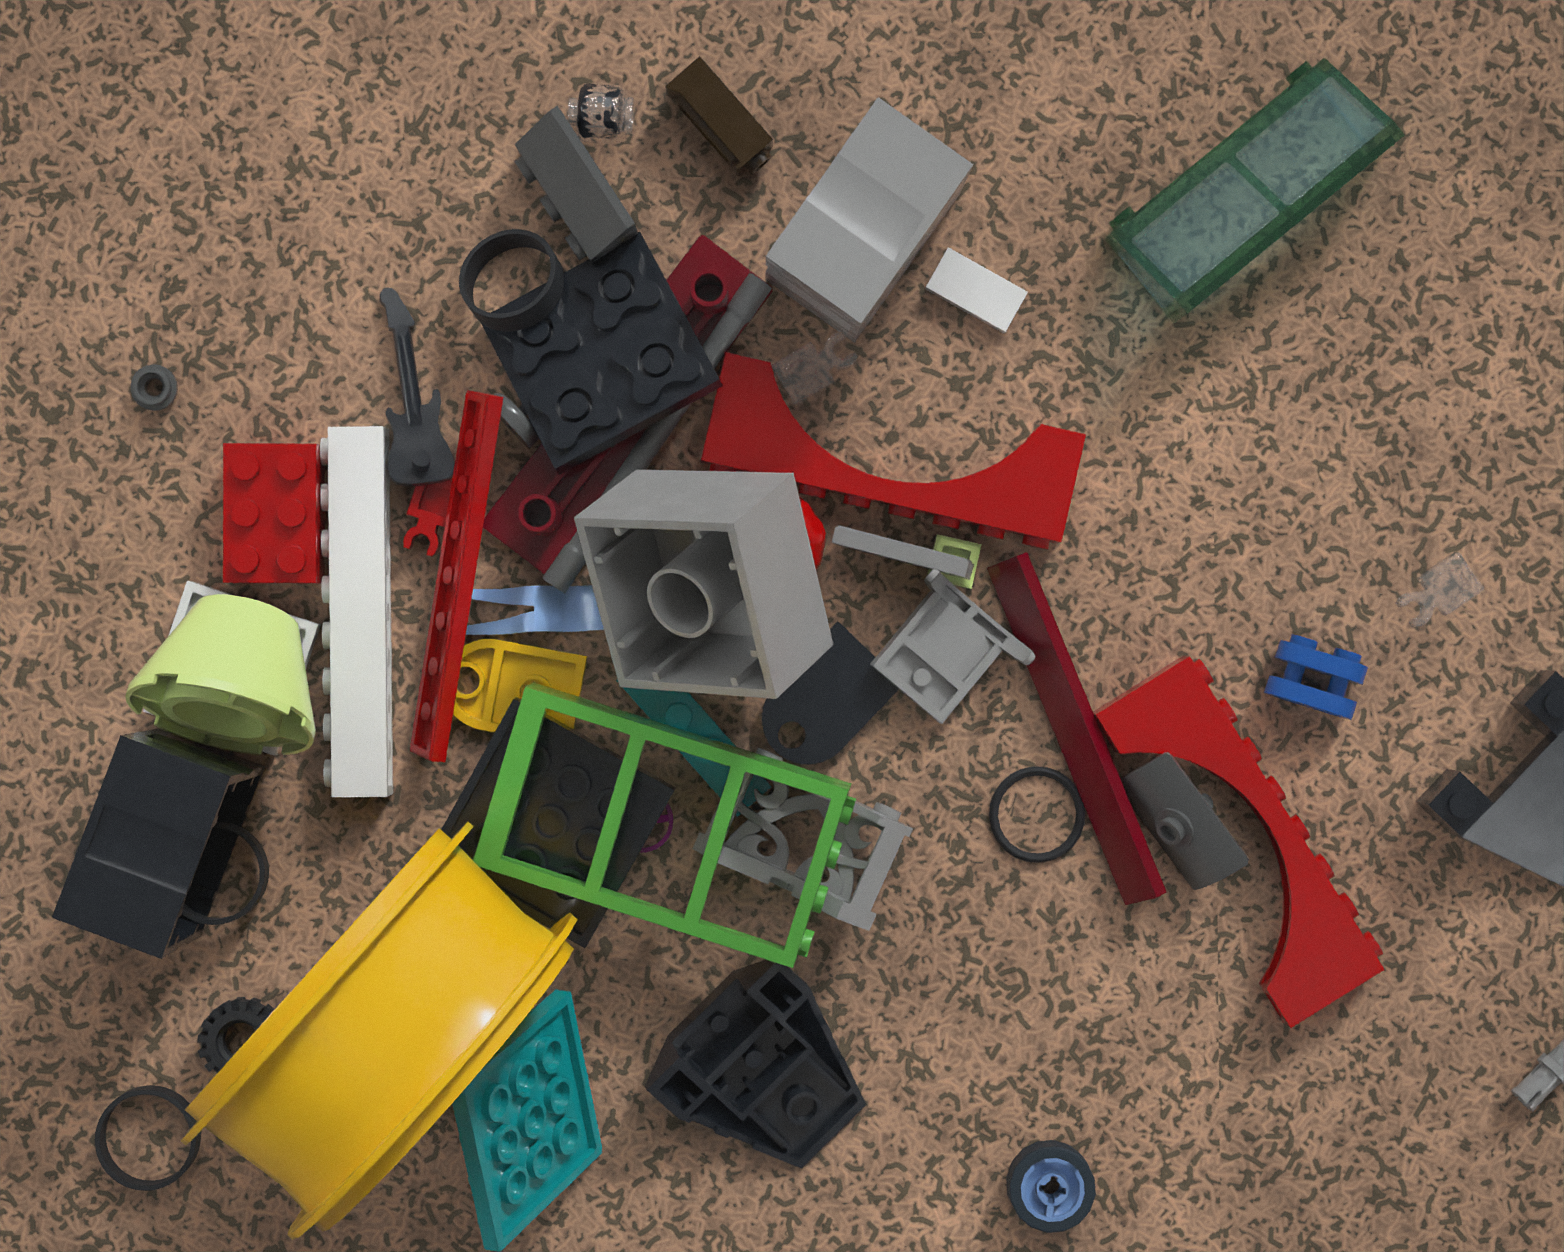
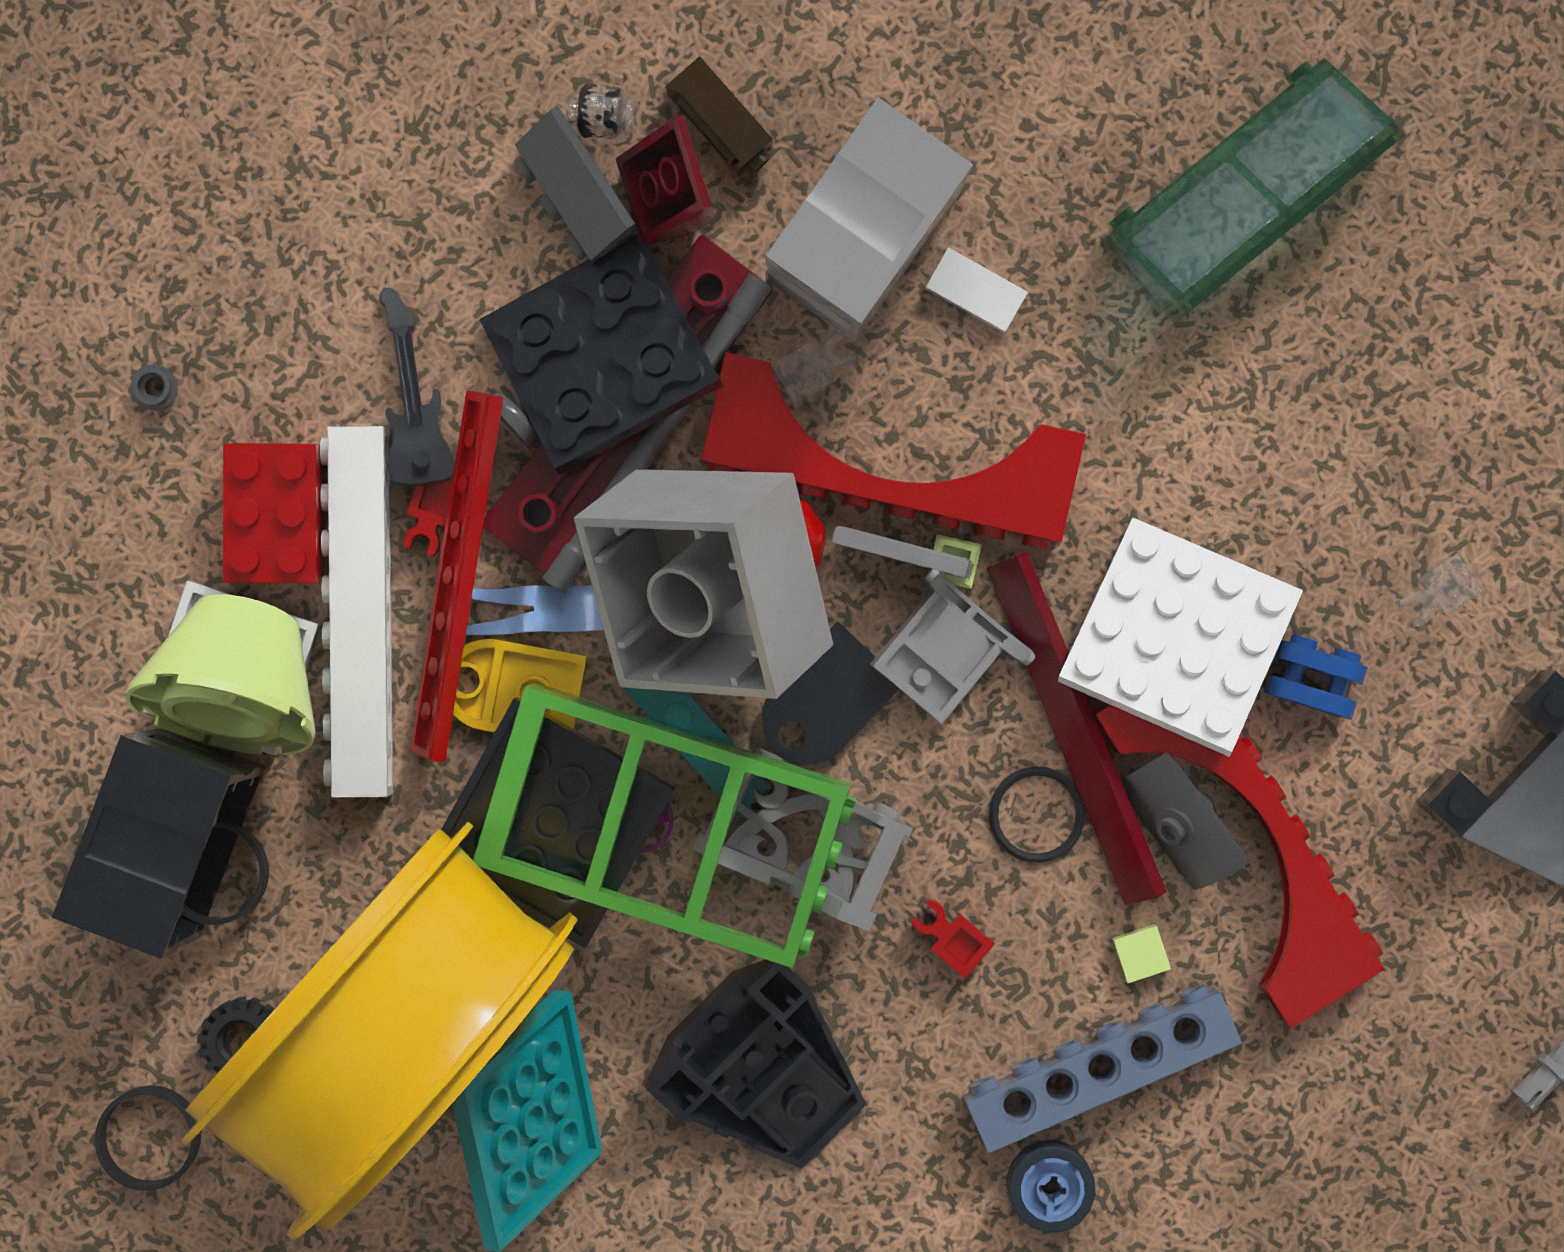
black tyre [459,229,564,332] -> none
none -> dark red slope [615,115,712,245]
none -> red plate [911,898,995,979]
none -> sand blue brick [963,984,1242,1154]
none -> white plate [1058,518,1303,757]
none -> yellowish green tile [1112,924,1171,983]

